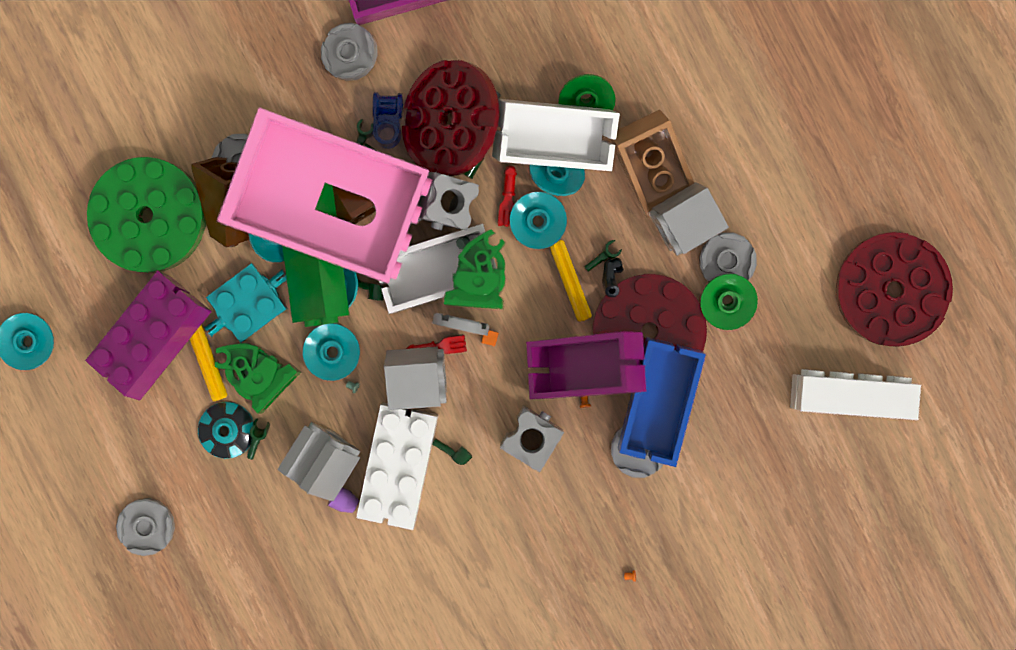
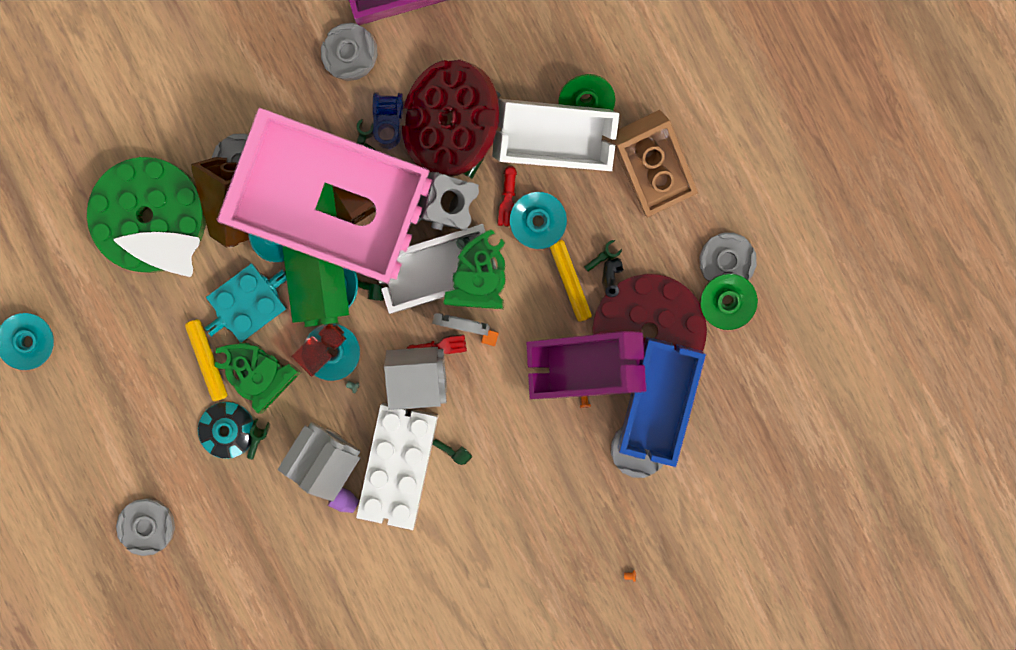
magenta piece [85,270,212,400] -> none
light grey piece [500,406,564,472] -> none
teal dish [529,164,585,196] -> none
light grey piece [648,182,729,256] -> none
white piece [790,369,921,420] -> none
dark red plate [836,232,953,347] -> none
none -> white sticker [114,232,200,277]
none -> clear red plate [291,324,347,377]

